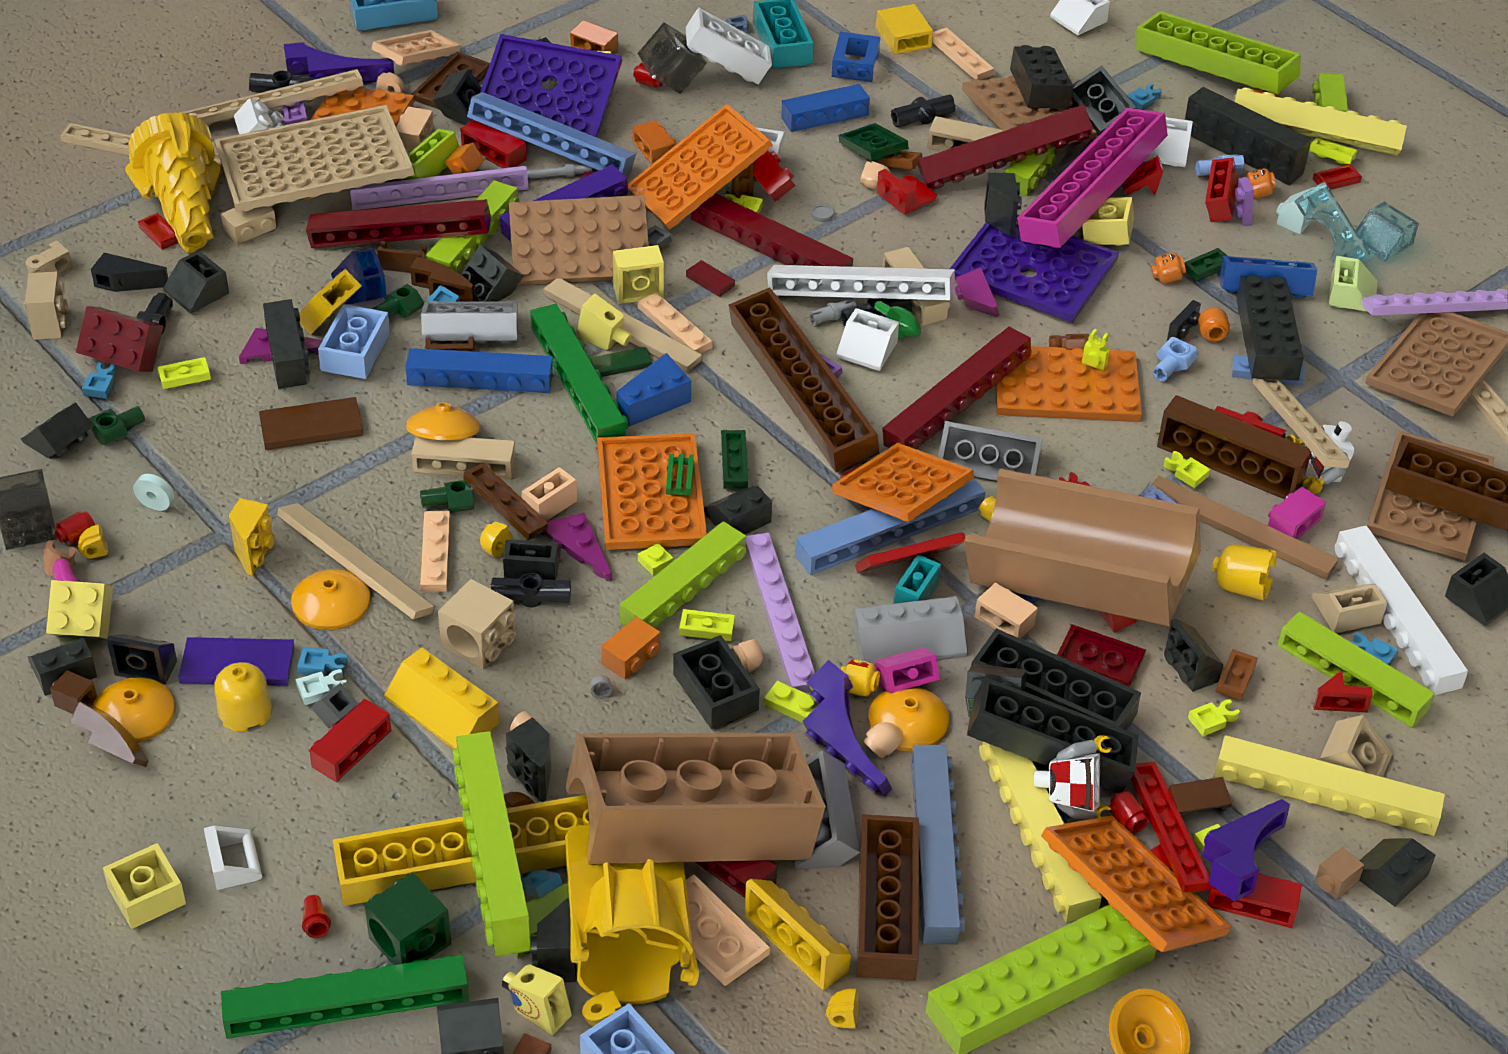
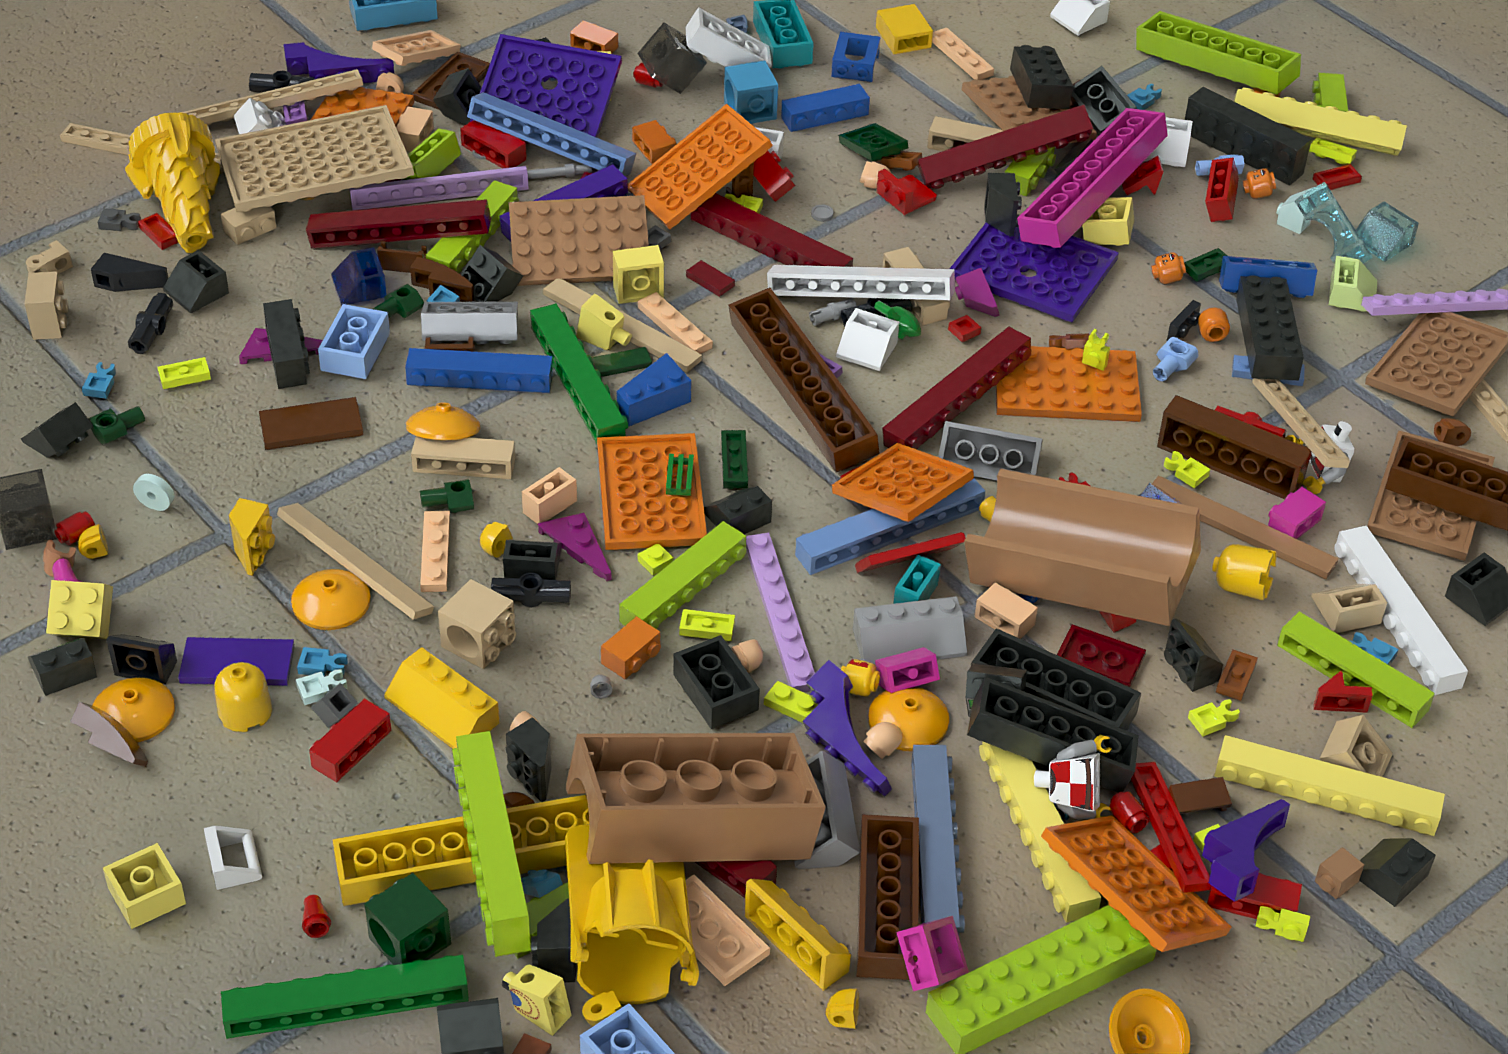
reddish brown brick [50,670,97,714] -> none
dark red brick [76,306,163,372] -> none
yellow brick [299,269,361,335] -> none
orange brick [445,143,484,174] -> none
reddish brown plate [463,462,548,540] -> none
black piece [891,94,956,127] -> none
medium lavender plate [1234,177,1254,226] -> none
none -> dark grey plate [97,208,141,231]
none -> dark azure brick [724,60,778,124]
none -> dark pink window [896,915,969,991]
none -> red plate [948,315,981,342]
none -> neon yellow plate [1255,906,1310,942]
none -> dark orange piece [1434,418,1471,446]

